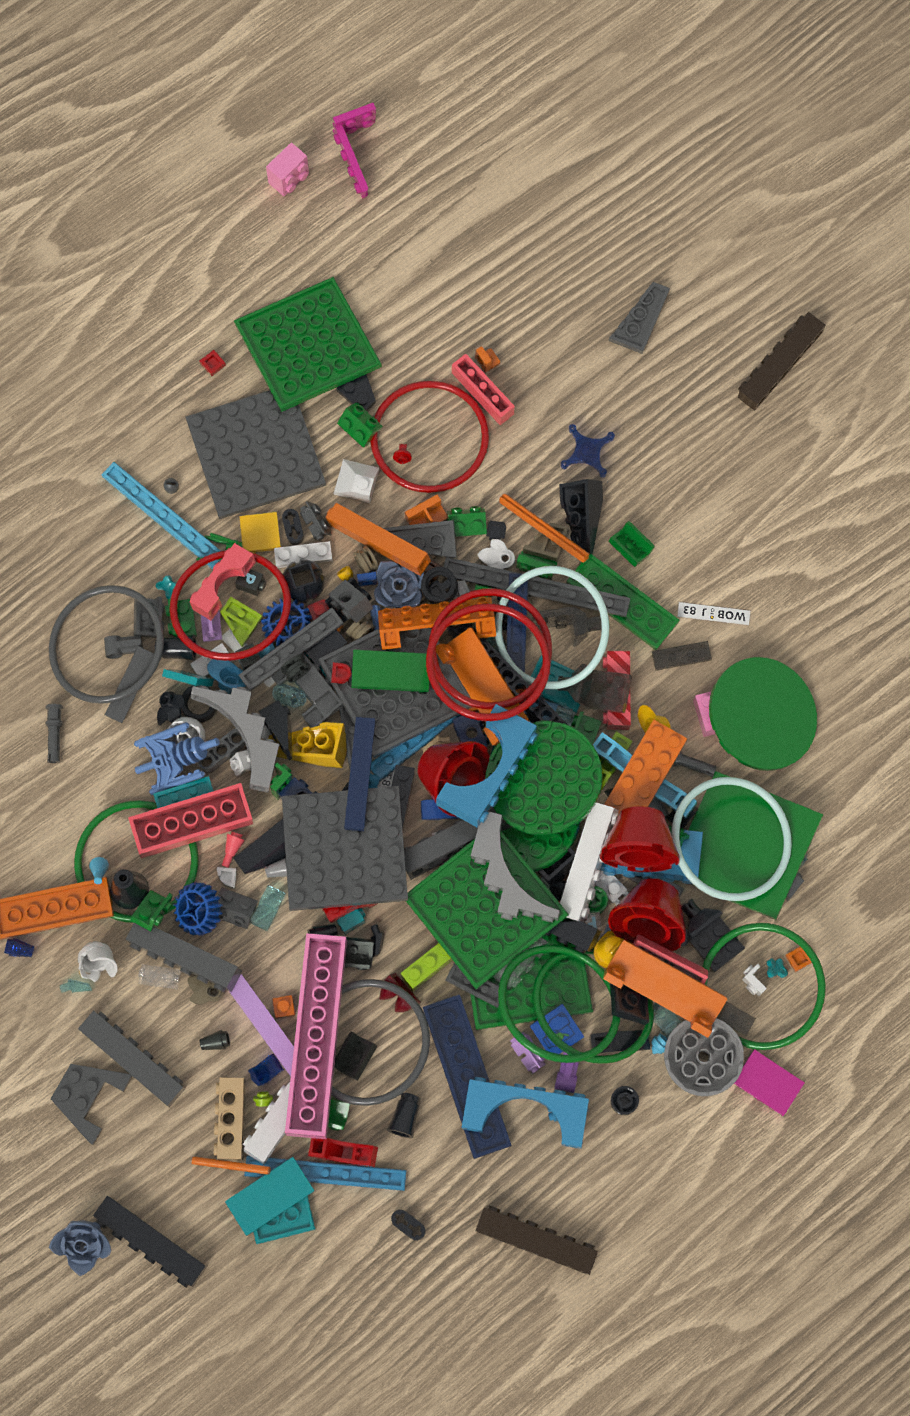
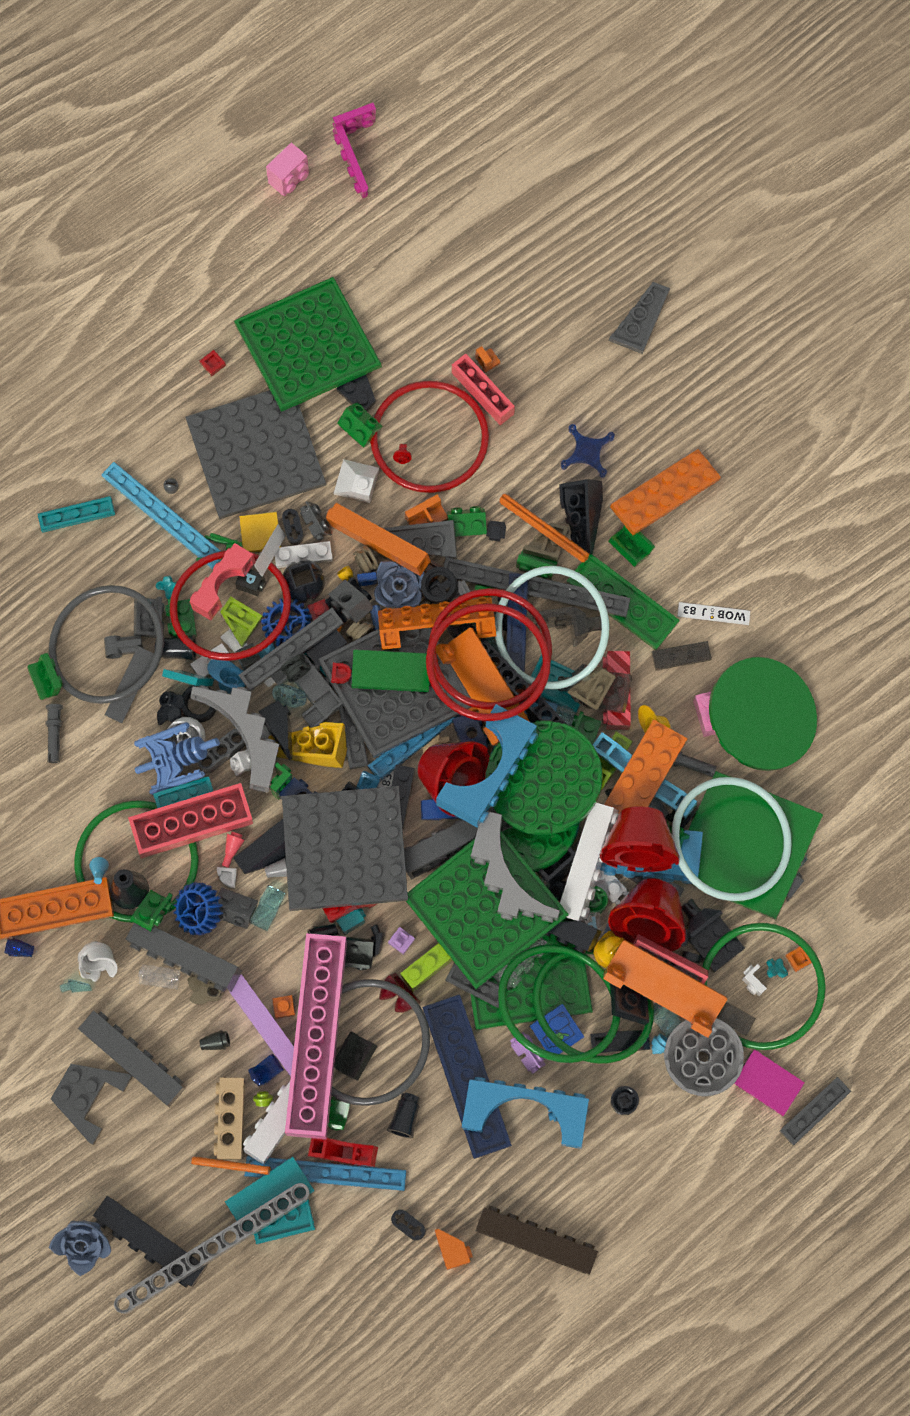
lavender hinge [201,610,222,642] -> none
dark blue tile [344,717,376,831] -> none
white plate [478,539,515,570] -> none
medium lavender piece [554,1052,579,1093] -> none
dark brown brick [738,312,826,411] -> none
none -> green bracket [27,653,63,700]
none -> teal tile [38,496,116,533]
none -> light grey beam [114,1183,310,1314]
none -> white sticker [254,525,286,577]
none -> lavender tile [388,927,415,955]
none -> orange slope [435,1229,473,1270]
none -> dark tan wing [568,667,616,710]
none -> orange plate [610,449,721,535]
none -> black tile [682,951,702,964]
none -> dark grey plate [780,1077,852,1146]

